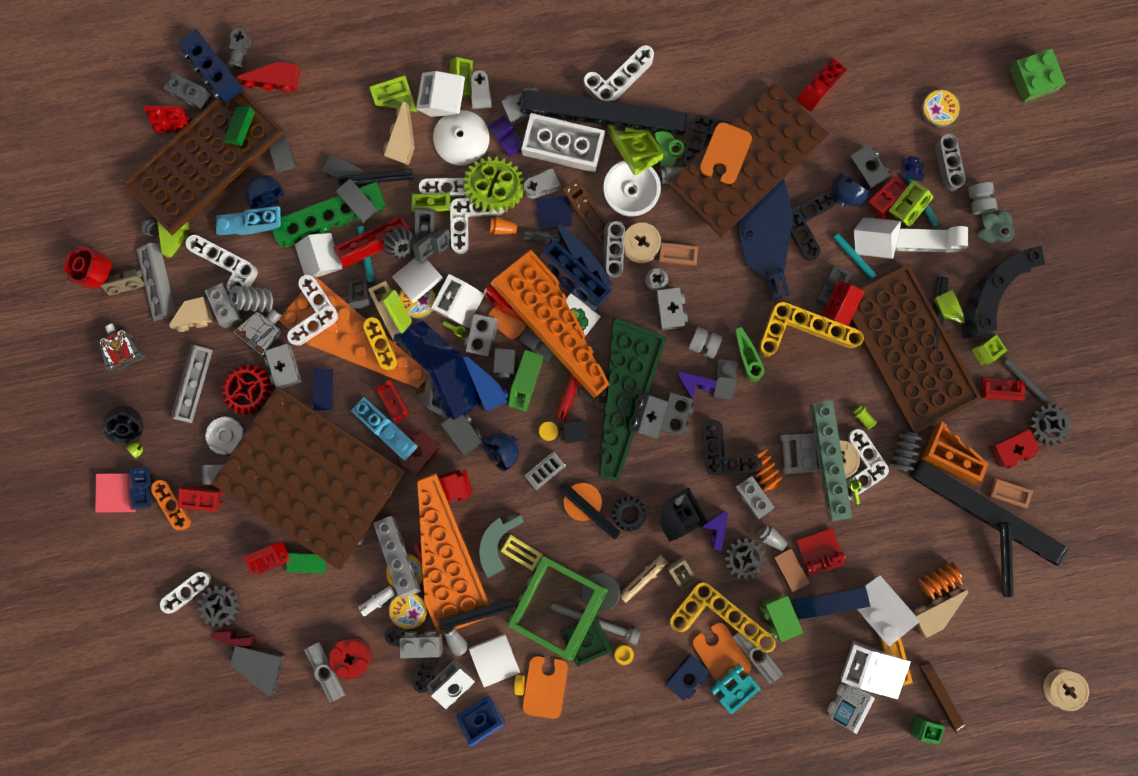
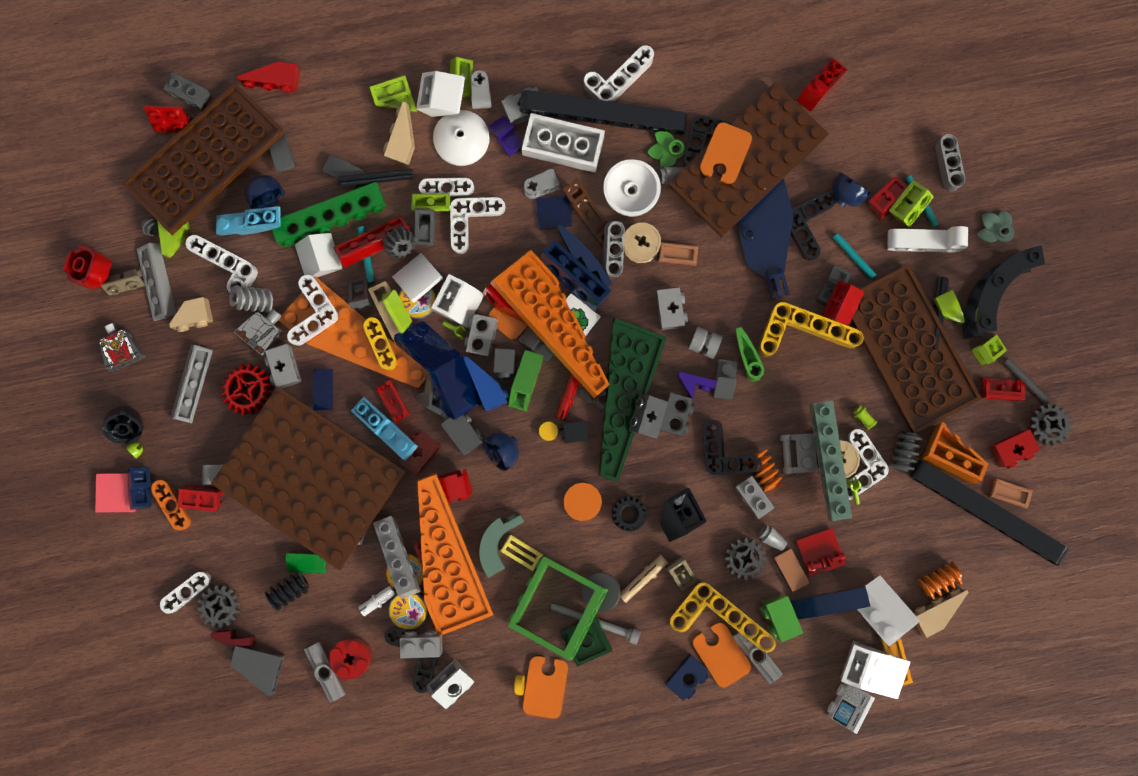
dark blue brick [178,29,244,103] -> none
light grey brick [205,283,243,328] -> none
white tile [205,417,245,455] -> none
green slope [223,106,255,146] -> none
dark grey connector [226,28,251,69] -> none
red hinge [242,542,290,574] -> none
dark grey slope [336,179,378,223] -> none
dark grey slope [413,228,451,263] -> none
black axle [439,598,515,630] -> none
light grey cone [443,627,468,656] -> none
blue slope [456,695,505,747] -> none
lime gear [463,156,525,214] -> none
white slope [469,634,520,687] -> none
orange cone [489,216,517,235] -> none
dark grey axle [523,230,561,243] -> none
light grey slope [524,451,566,491] -> none
black axle [558,482,621,539] -> none
lime wing [607,126,664,175] -> none
yellow tile [614,644,634,665] -> none
light grey piece [645,268,669,291] -> none
dark purple slope [700,511,728,551] -> none
teal plate [710,664,761,715] -> none
dark grey brick [846,144,890,190] -> none
white slope [854,217,901,259] -> none
clear blue slope [901,156,925,182] -> none
green slope [910,716,945,745] -> none
reddish brown beam [919,660,966,734] -> none
tile [921,89,960,128] -> none
light grey wheel [968,182,998,215] -> none
black axle [1000,522,1014,597] -> none
bright green brick [1009,49,1066,103] -> none
tan piece [1043,669,1090,711] -> none
none -> black piece [265,570,309,610]

